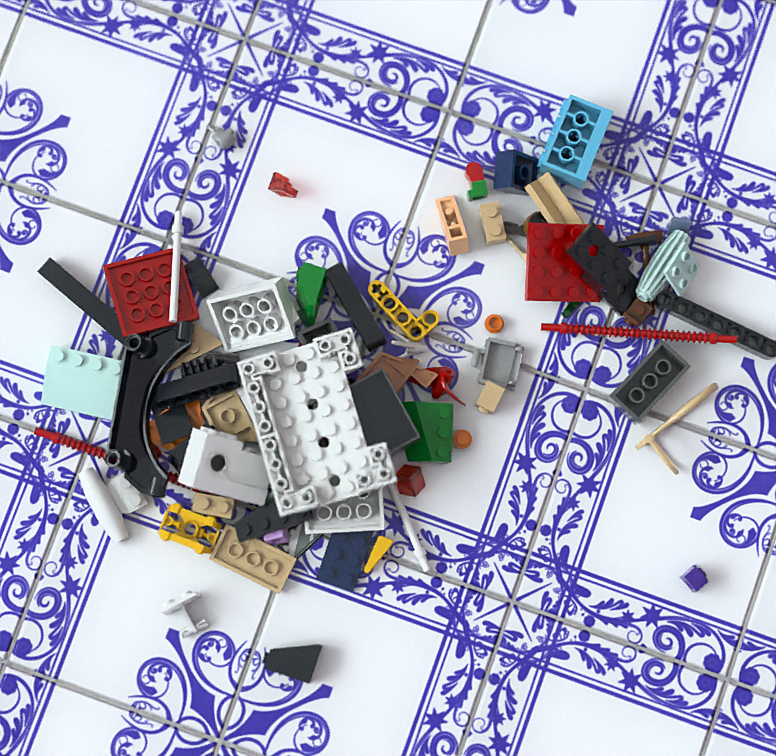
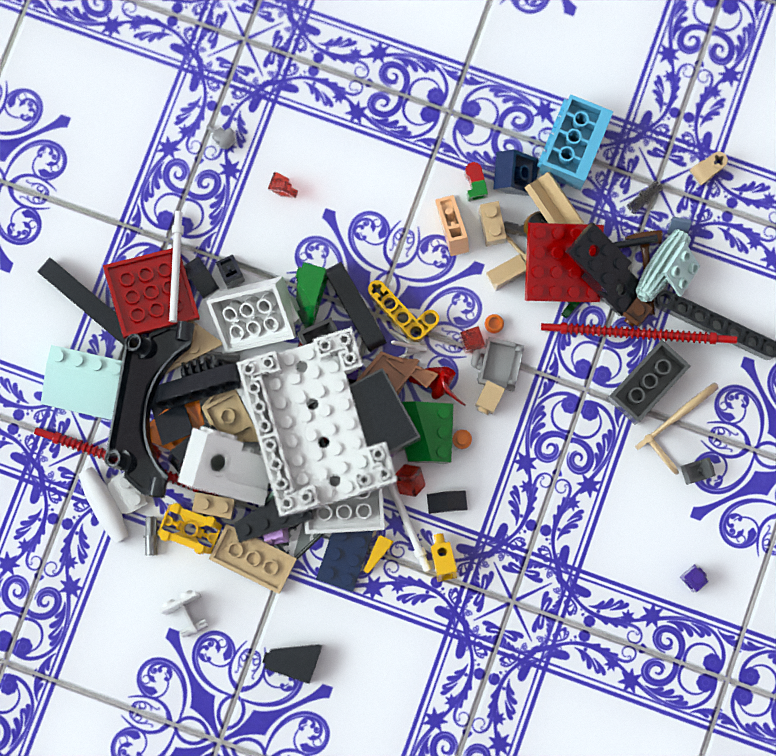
none -> flat silver axle [143,516,159,556]
none -> black slope [216,254,245,289]
none -> black slope [427,491,468,514]
none -> yellow torso [431,533,457,582]
none -> clear red brick [459,326,485,354]
none -> tan panel [486,254,526,290]
none -> clear smoke pin [627,181,663,214]
none -> dark grey bracket [680,457,715,485]
none -> tan piece [689,152,728,186]

